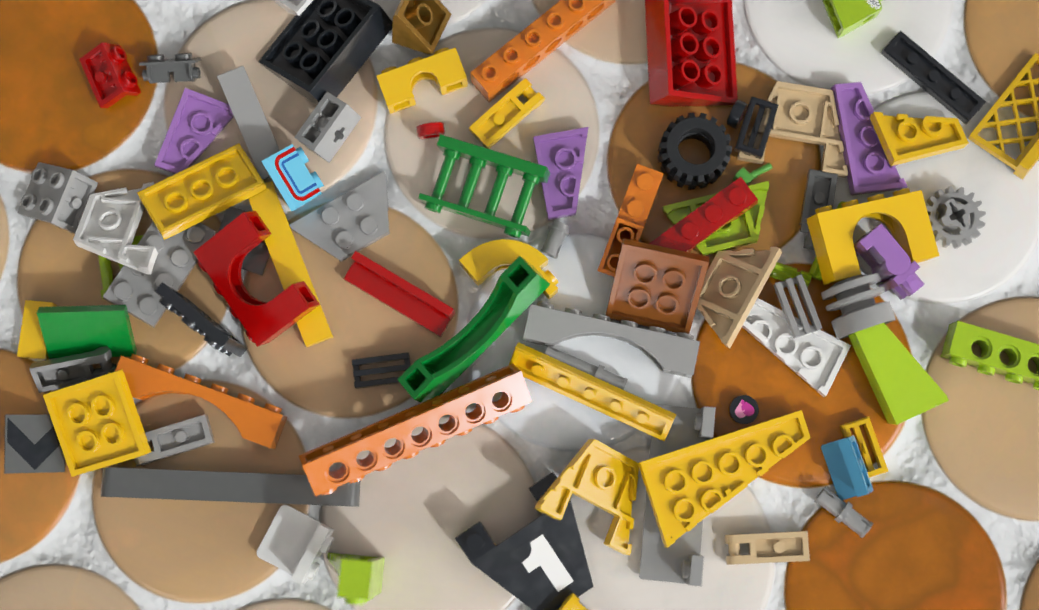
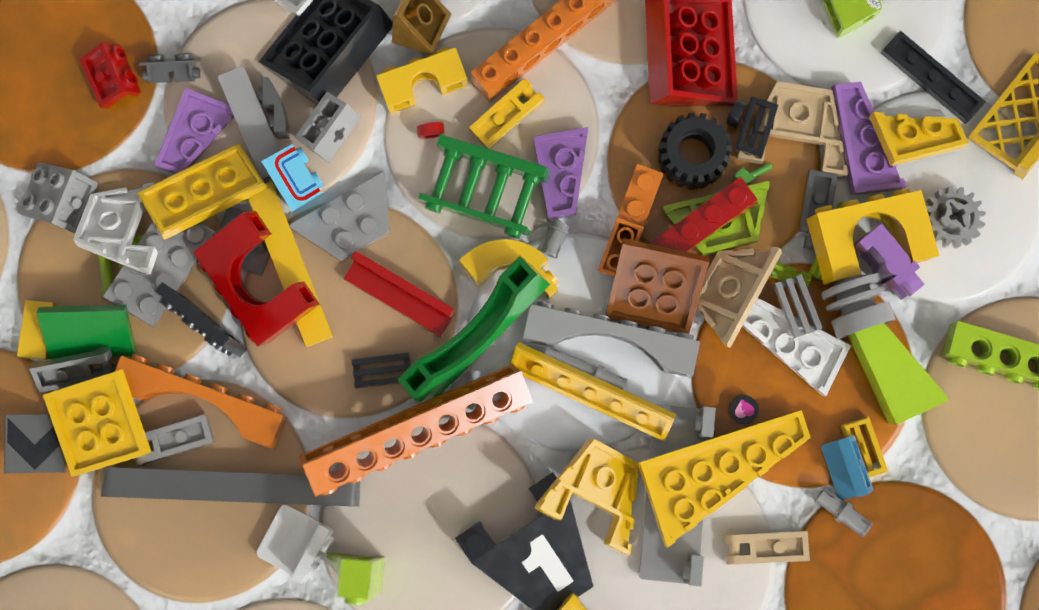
none -> dark grey slope [258,77,290,139]

